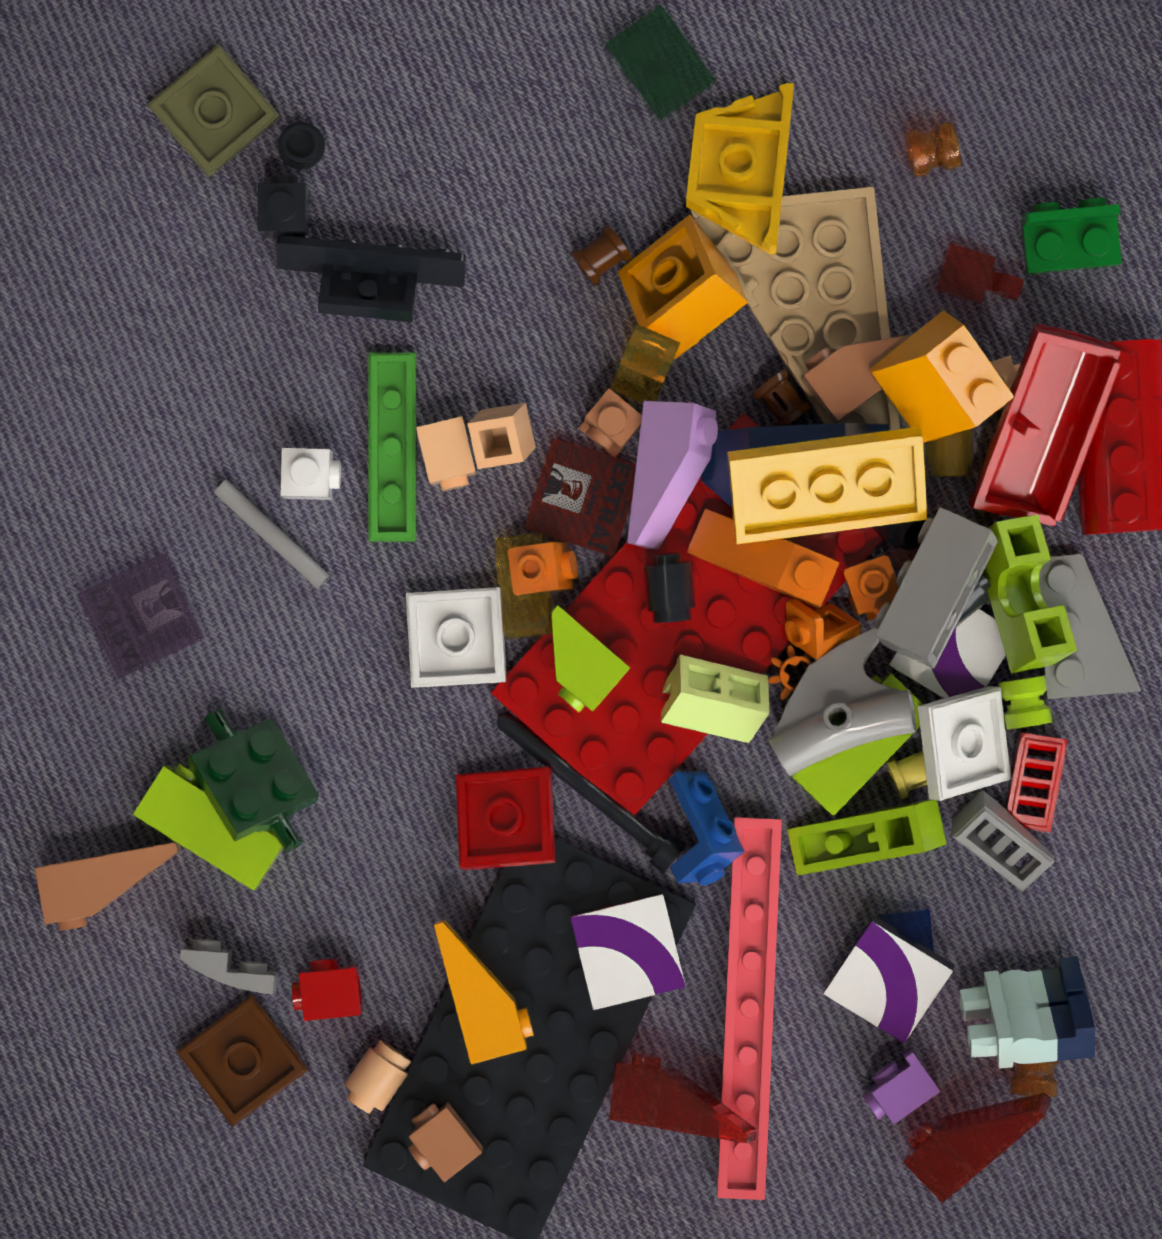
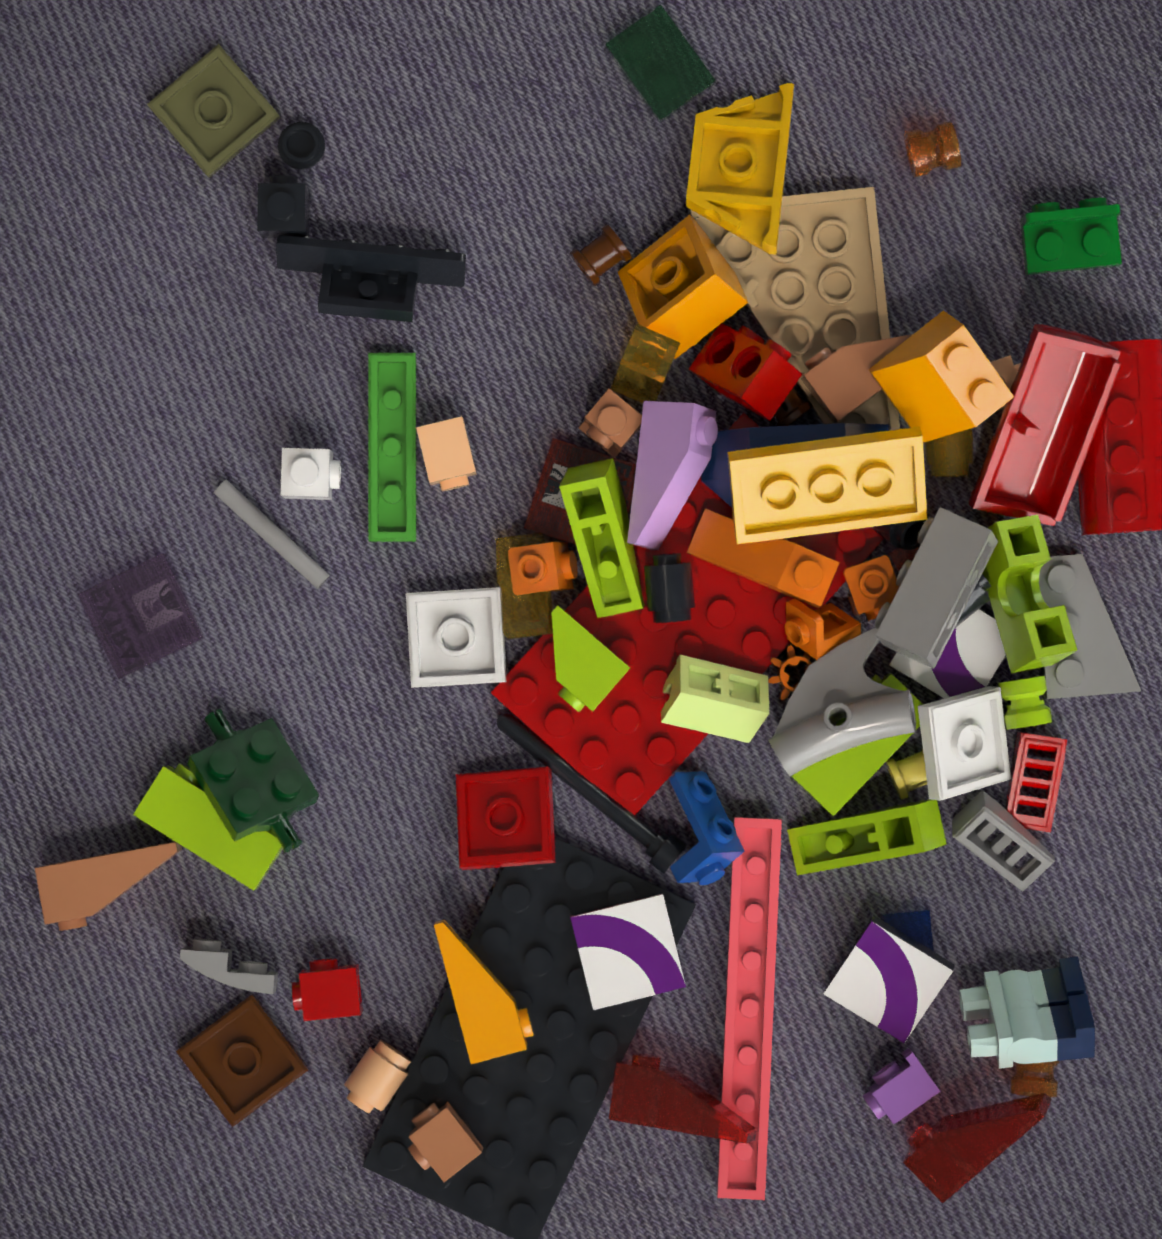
light nougat brick [467,402,536,469] -> none
clear red plate [936,244,1024,305] -> none
none -> lime slope [559,458,644,618]
none -> red brick [689,323,802,421]

